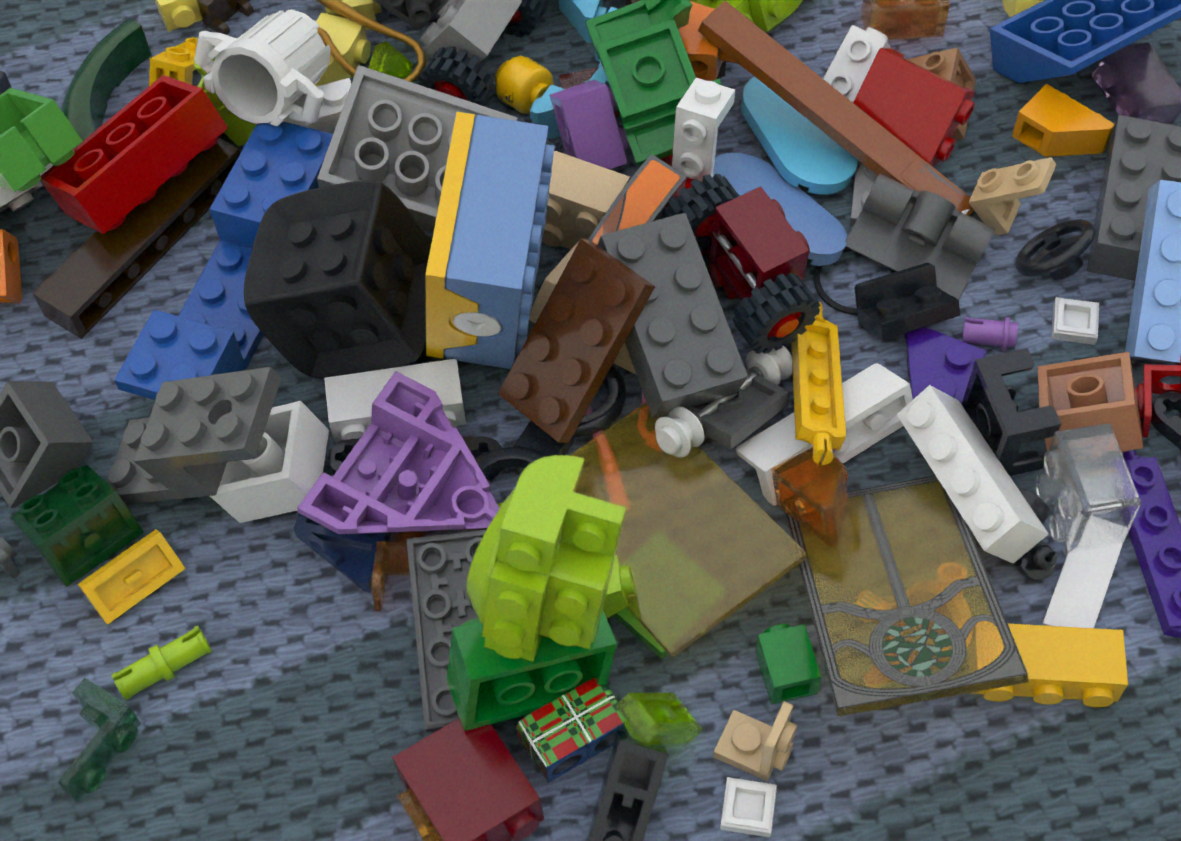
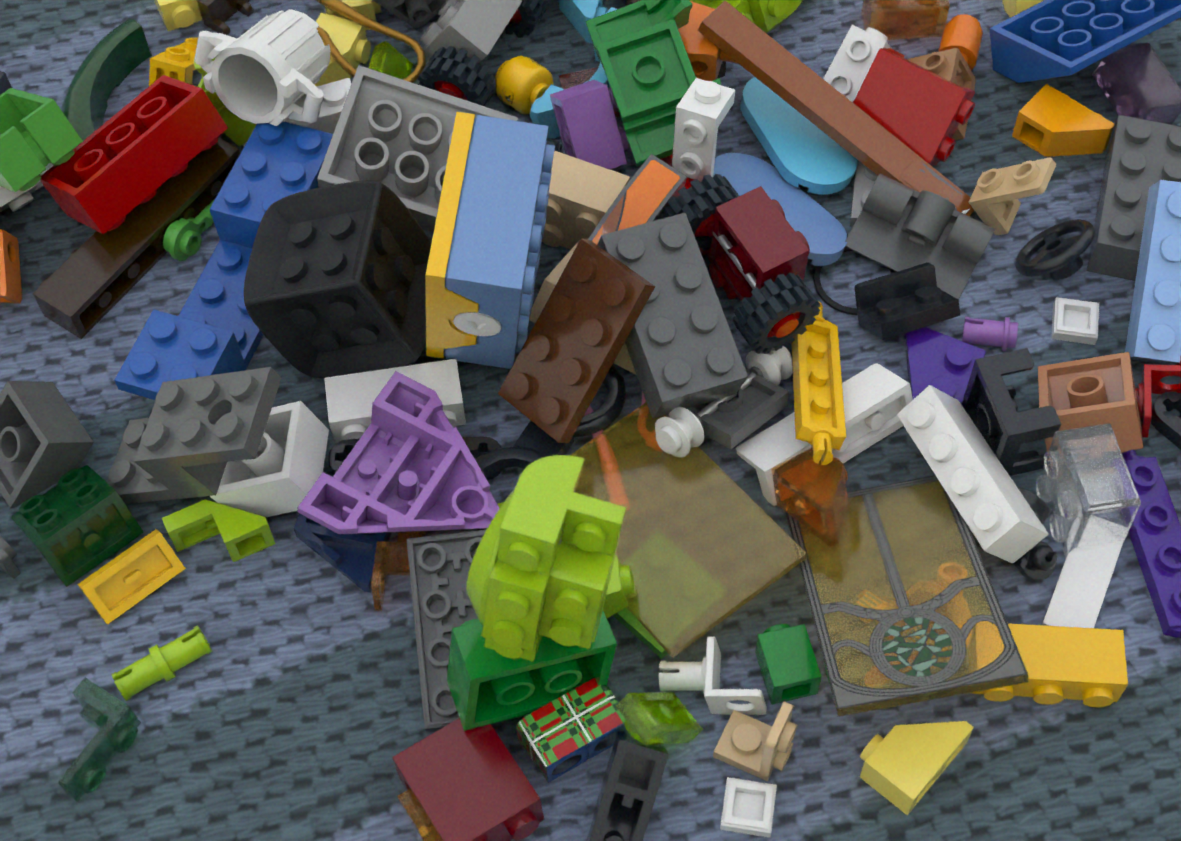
none -> lime slope [162,499,276,562]
none -> bright green plate [163,199,215,261]
none -> white bracket [659,636,767,715]
none -> light yellow slope [860,721,974,816]
none -> orange brick [938,14,983,70]

